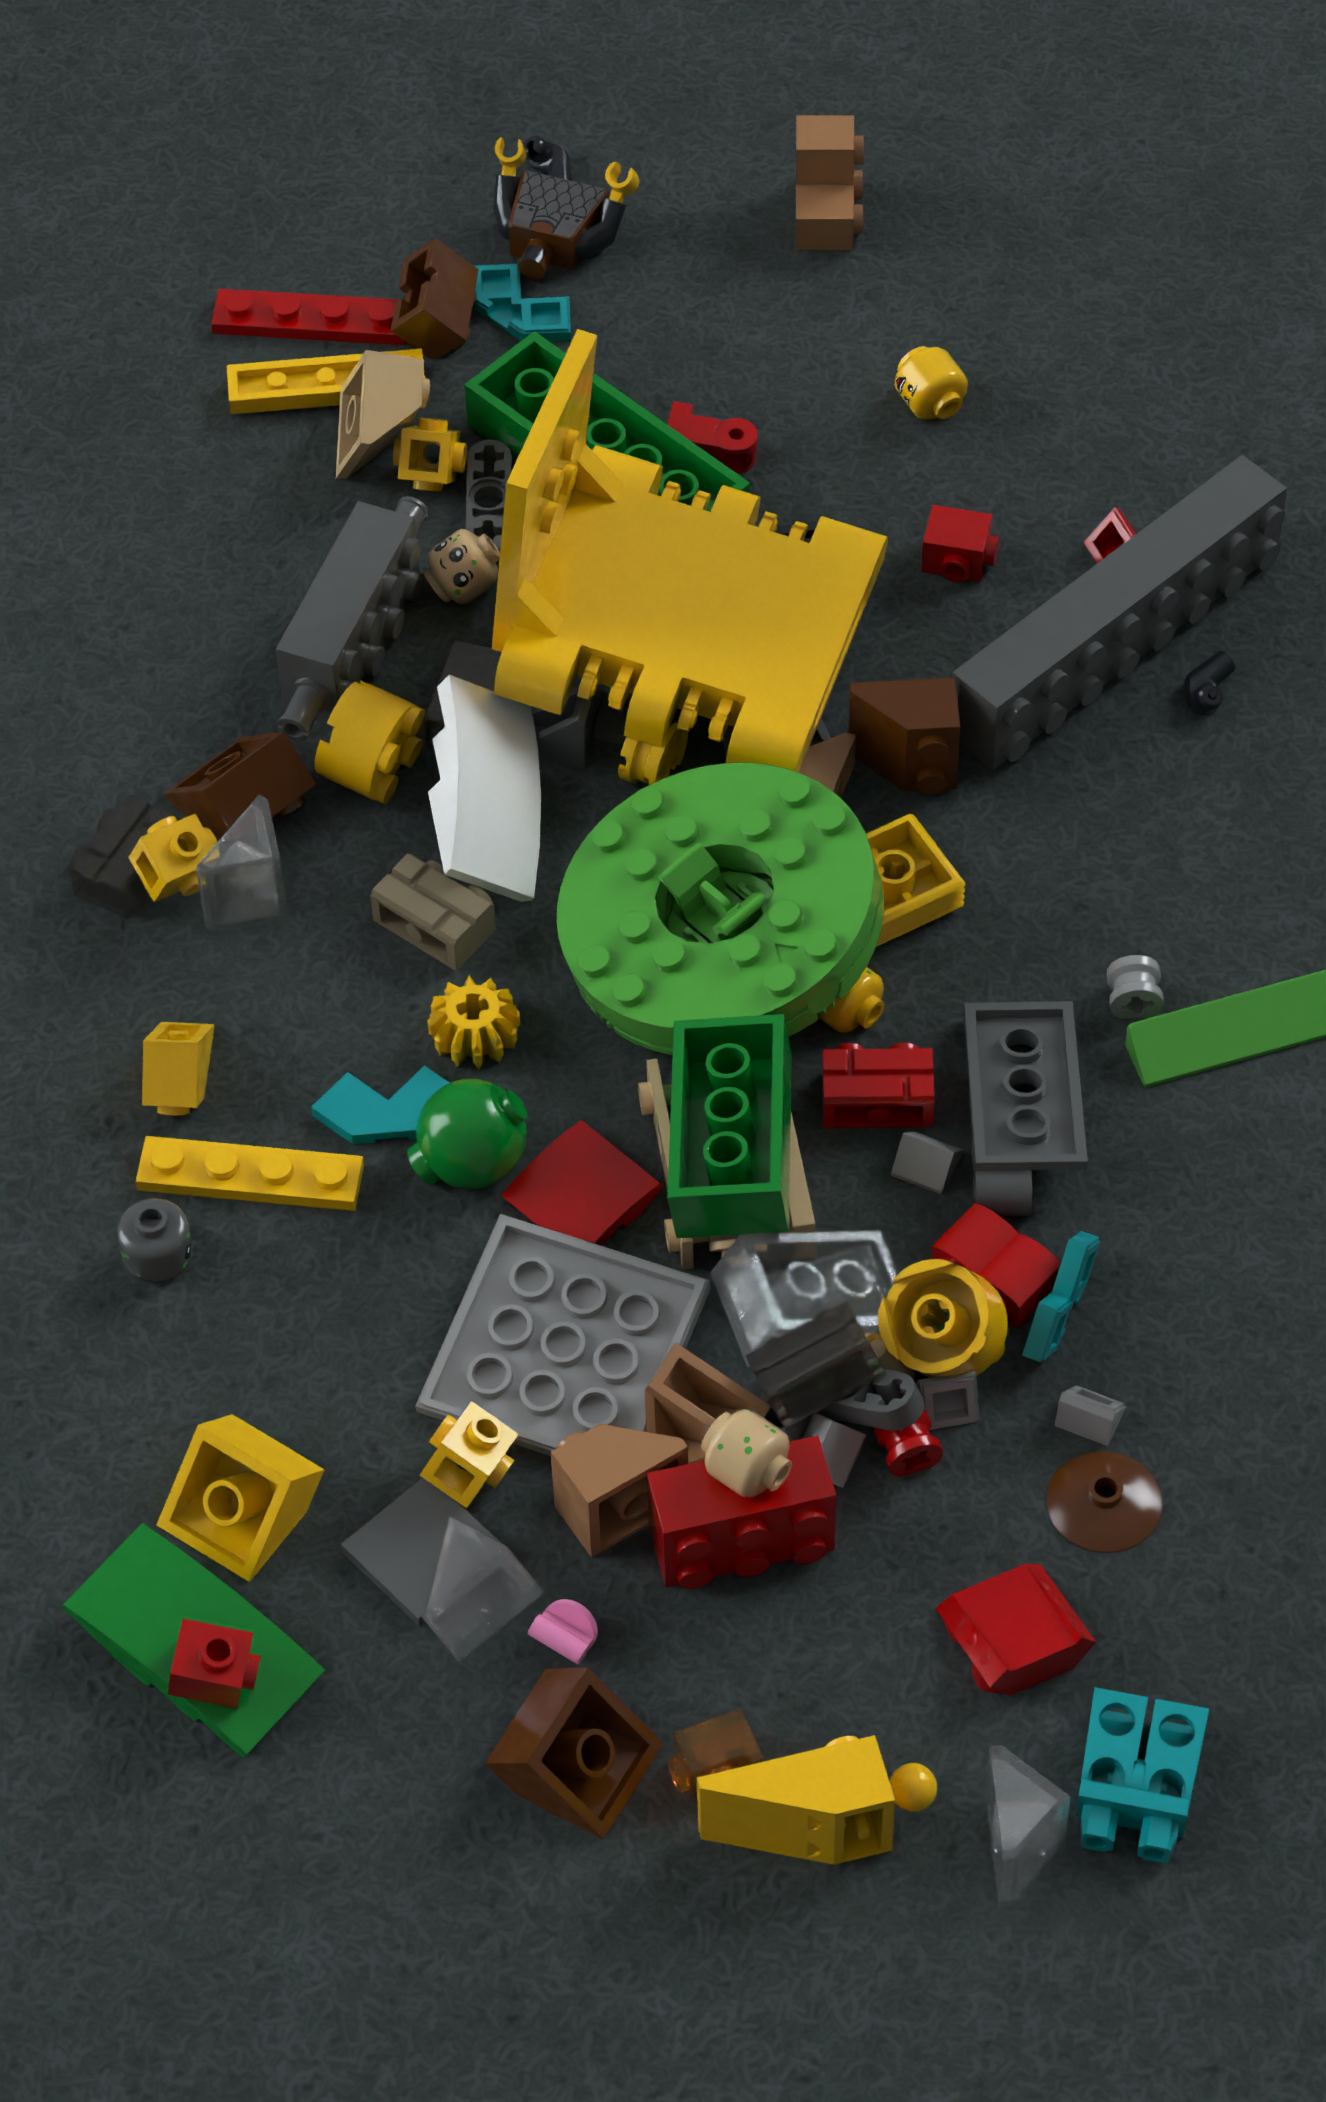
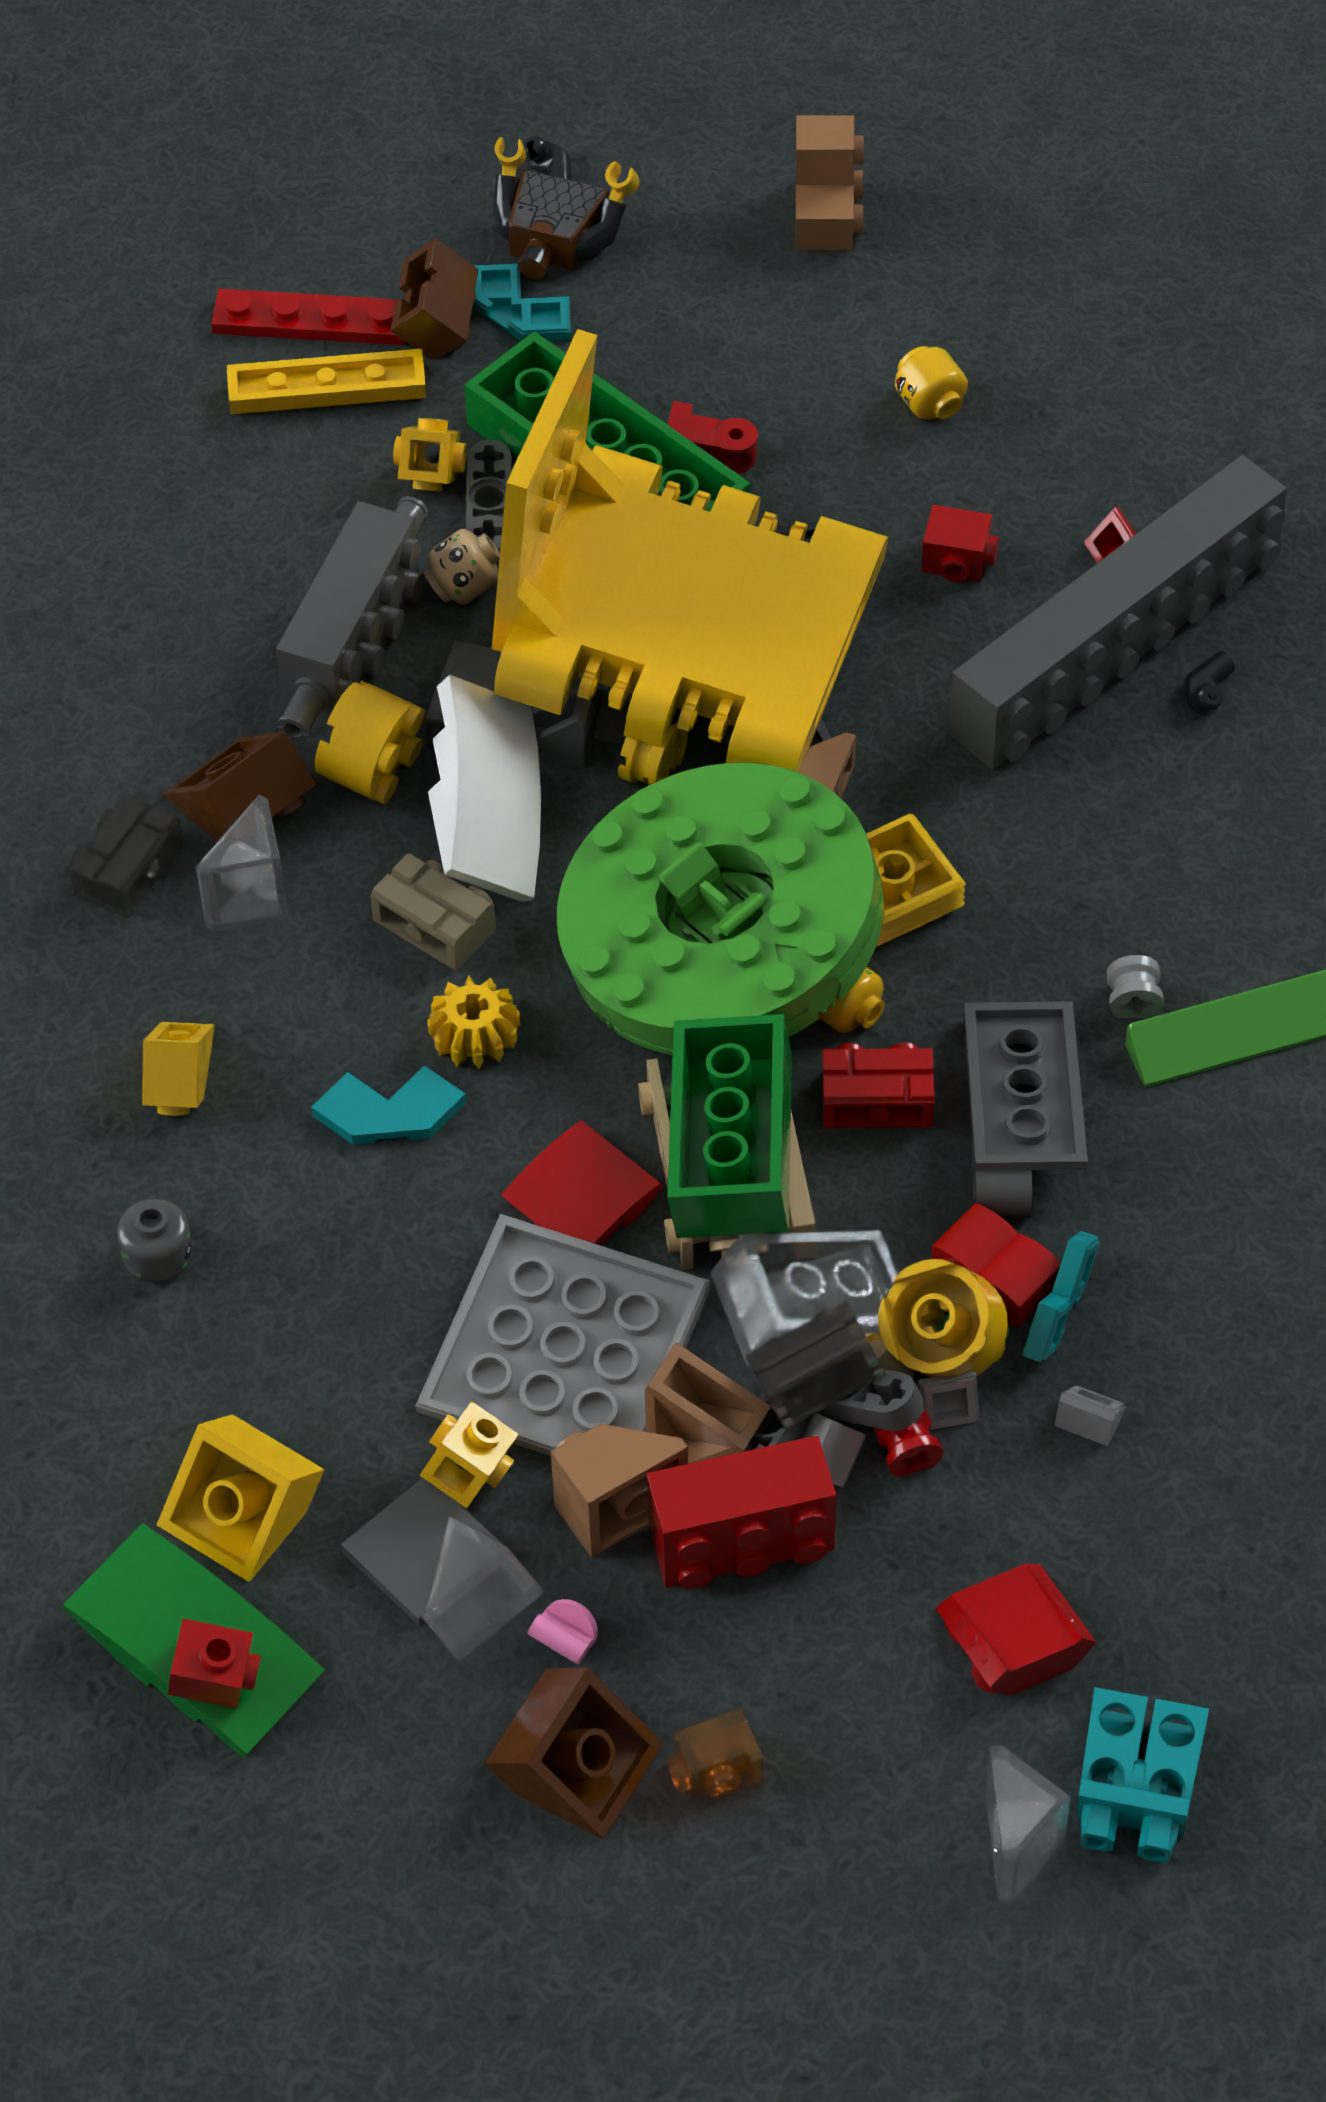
yellow brick [128,814,221,902] -> none
yellow plate [136,1136,364,1211] -> none
tan slope [336,350,430,479] -> none
green brick [407,1079,527,1190] -> none
yellow slope [697,1735,937,1865] -> none
tan head [701,1409,792,1498] -> none
reddish brown slope [848,677,960,795] -> none
light grey slope [891,1131,964,1195] -> none
reddish brown dish [1046,1451,1162,1553] -> none

